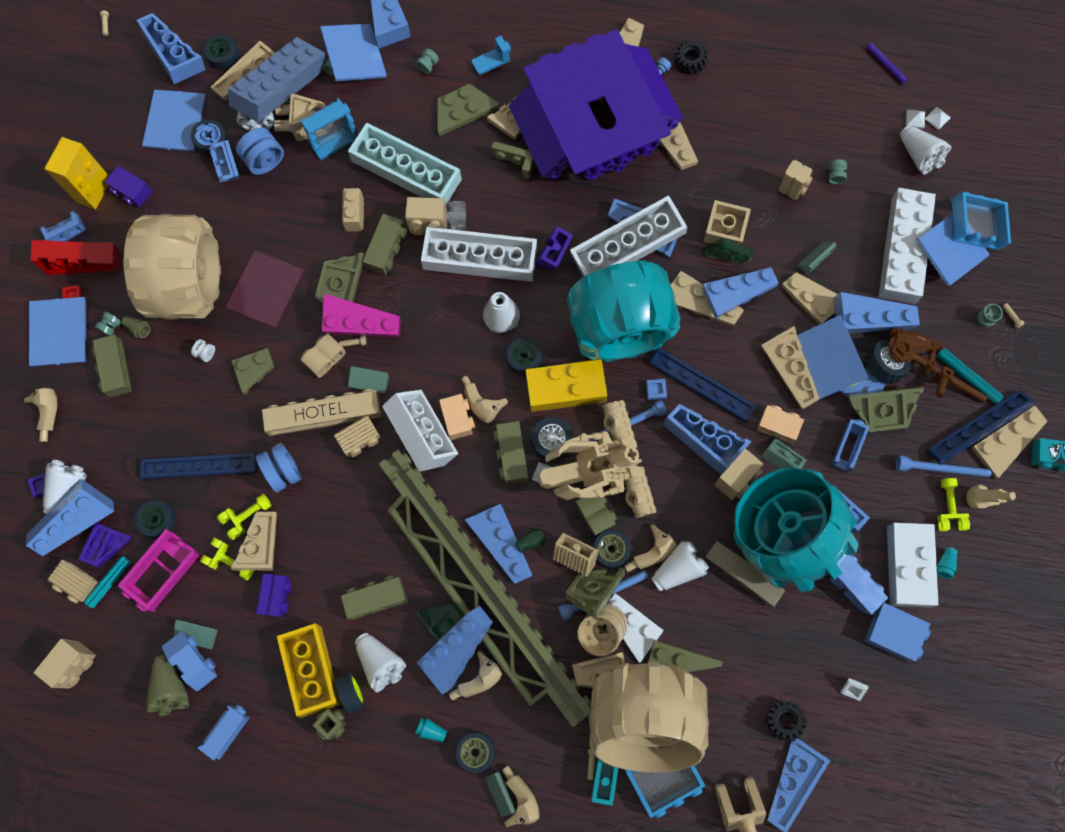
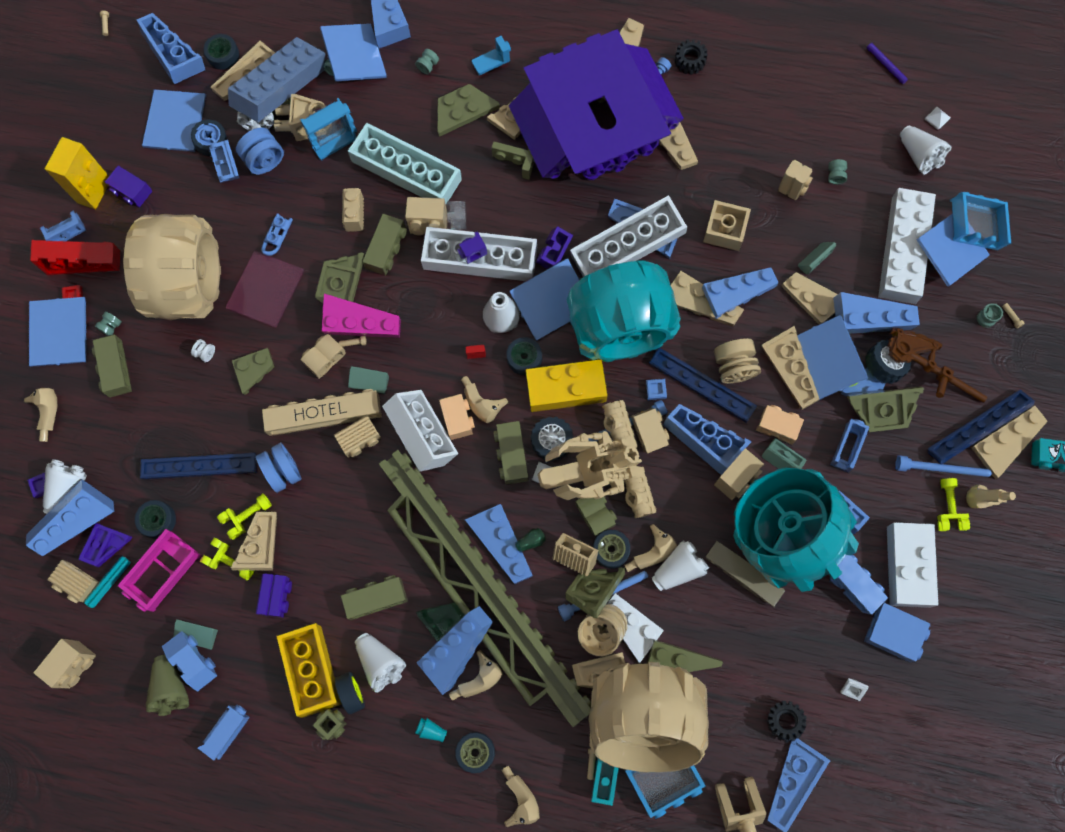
olive cone [122,316,150,338] -> none
sand green slope [485,771,516,817] -> none
clear green wing [702,238,754,263] -> none
white slope [906,110,925,129] -> none
teal cone [936,547,958,579] -> none
teal axle [937,348,1003,404] -> none
none -> medium blue piece [261,214,293,256]
none -> dark purple brick [457,231,487,264]
none -> red tile [466,345,486,359]
none -> medium blue piece [509,258,579,340]
none -> tan brick [630,408,670,453]
none -> tan wheel [714,339,761,384]

